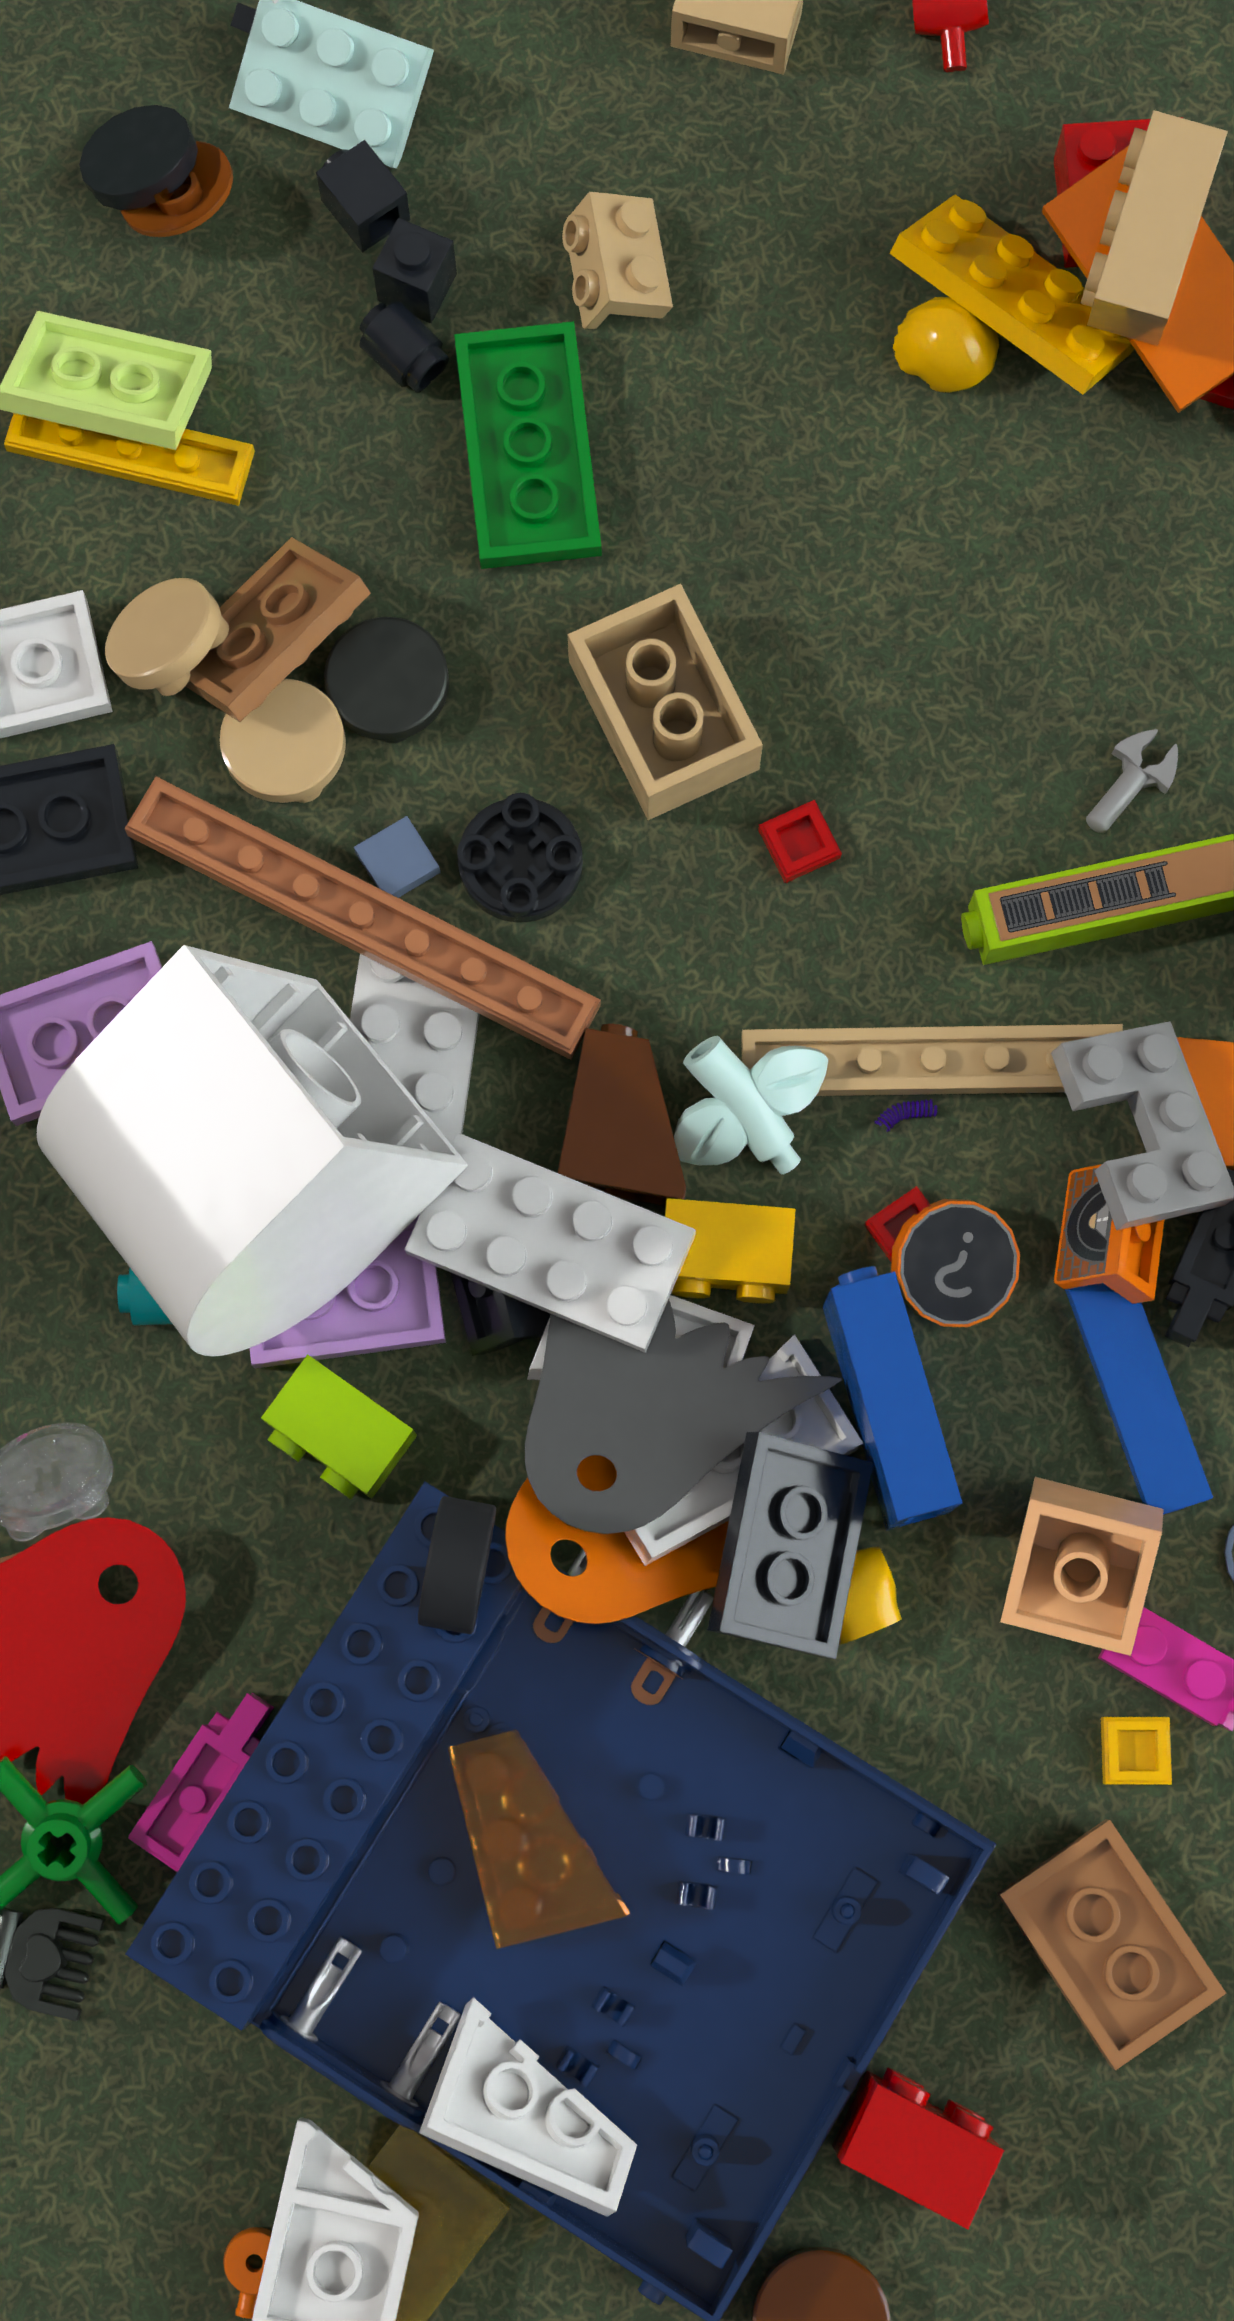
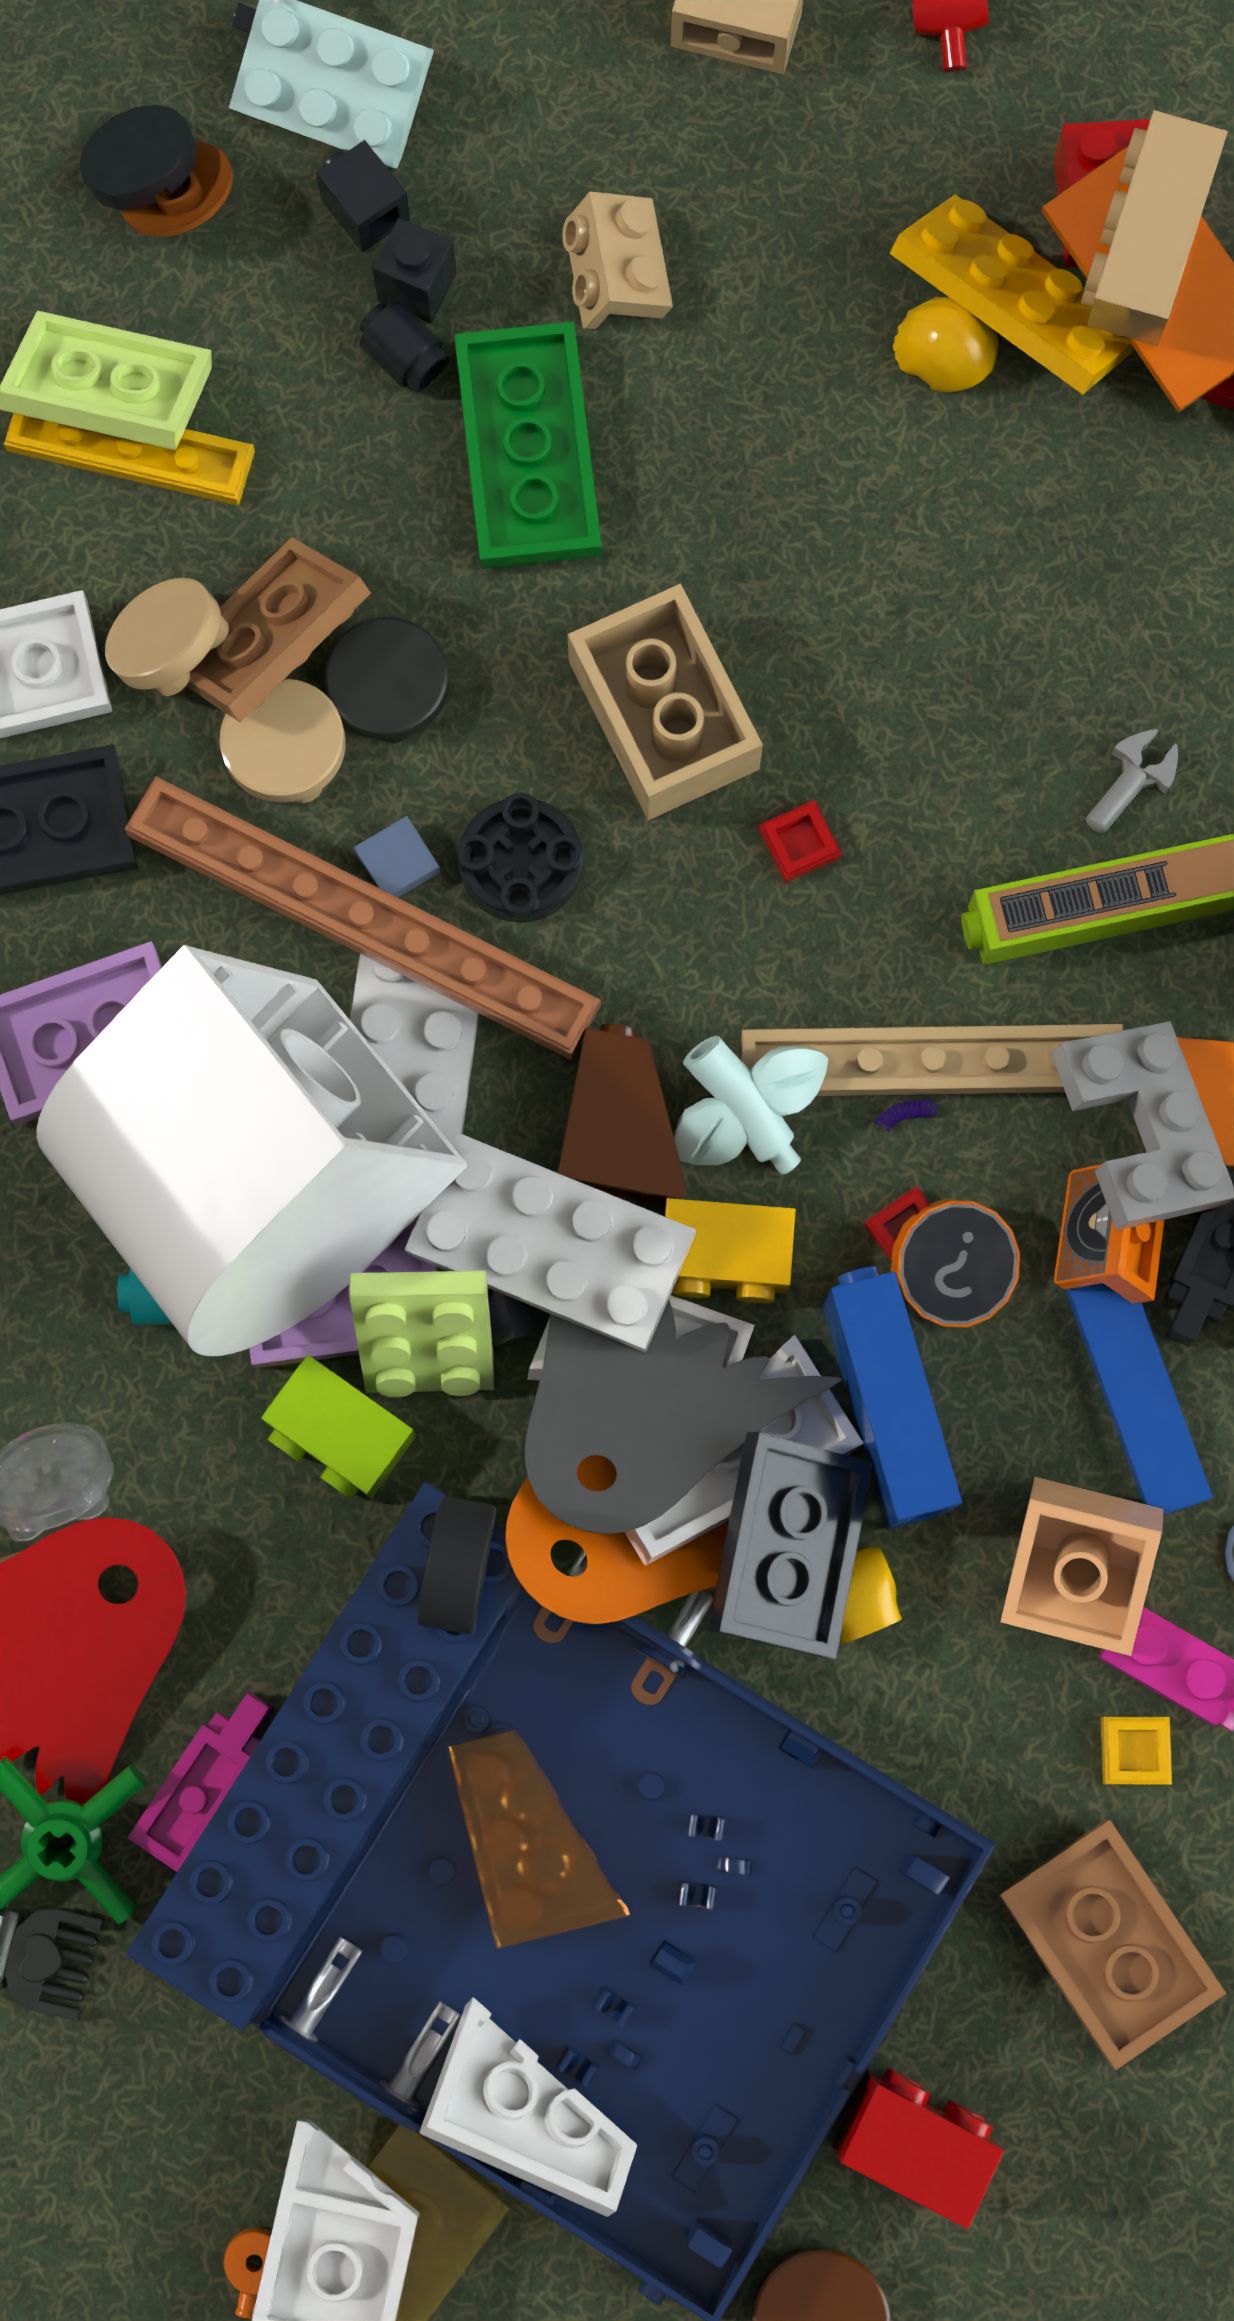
none -> yellowish green plate [349,1270,494,1397]

